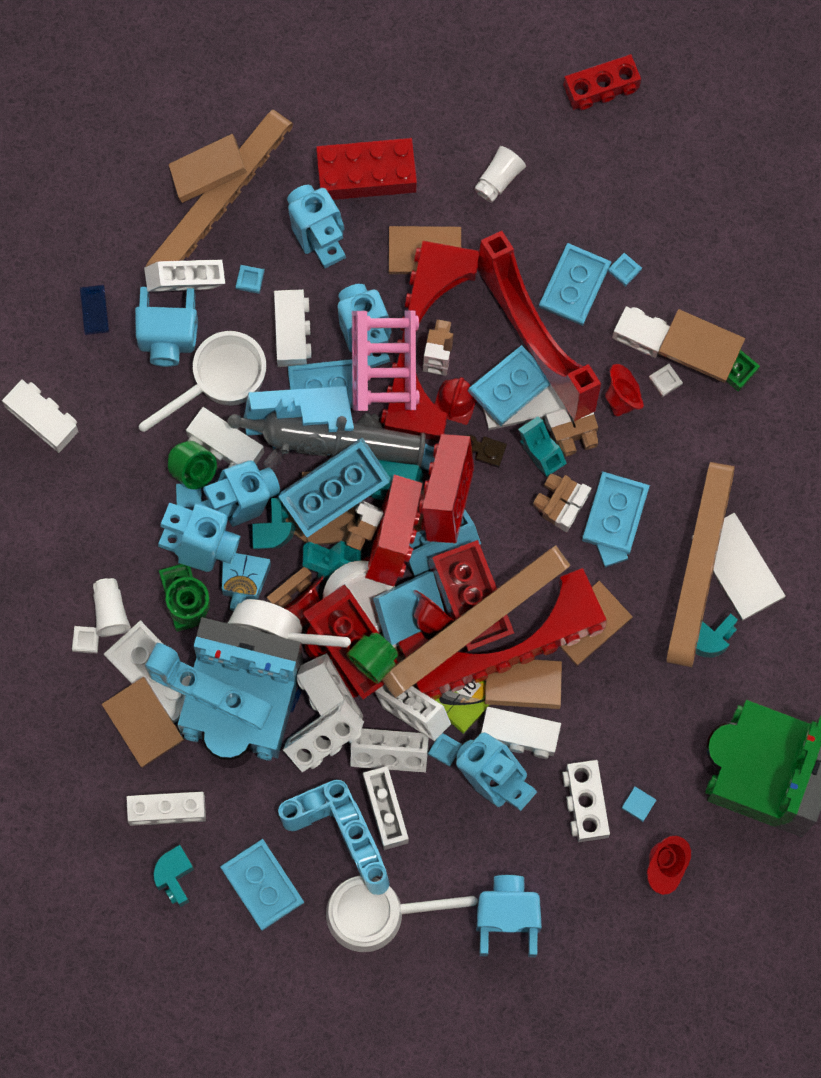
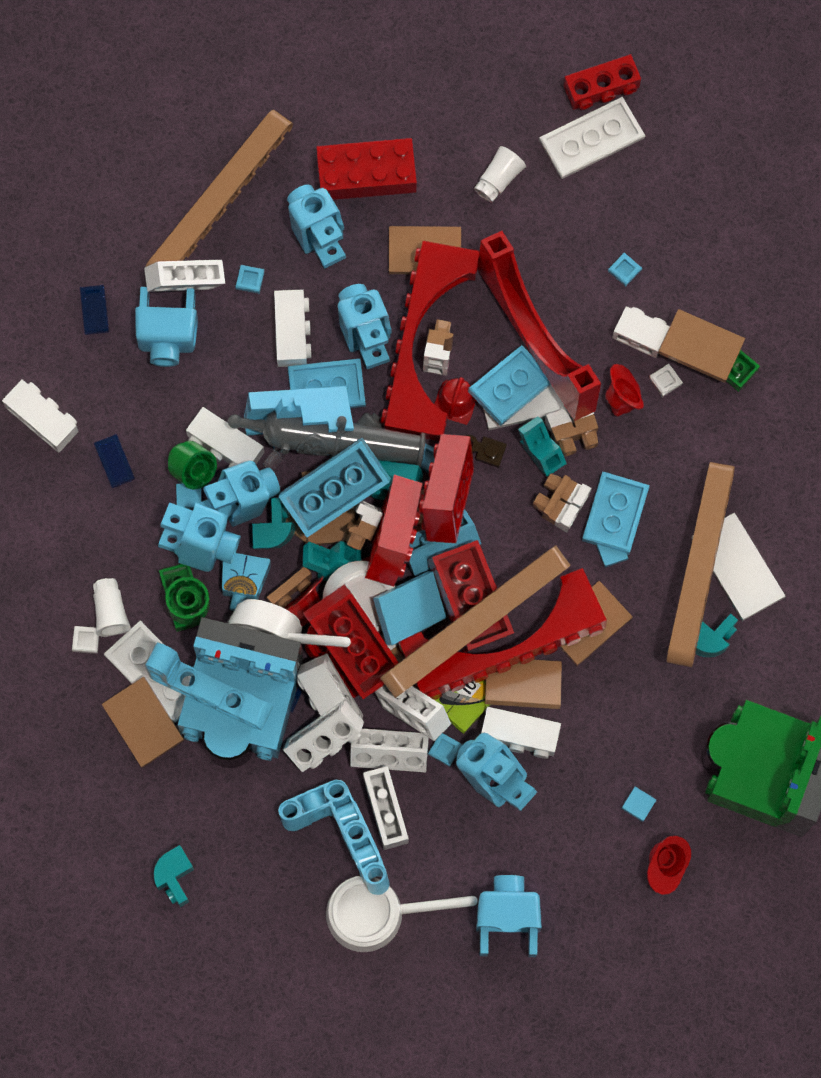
white brick [127,792,206,826] -> none
white piece [139,331,266,432] -> none
medium nougat tile [169,134,247,203] -> none
medium azure tile [220,839,304,931] -> none
green piece [346,633,398,684] -> none
bright pink fence [352,311,420,411] -> none
red piece [413,590,455,634] -> none
medium azure tile [539,243,611,326] -> none
white brick [562,760,610,842] -> none
none -> clear blue tile [94,434,135,489]
none -> white tile [539,97,645,179]

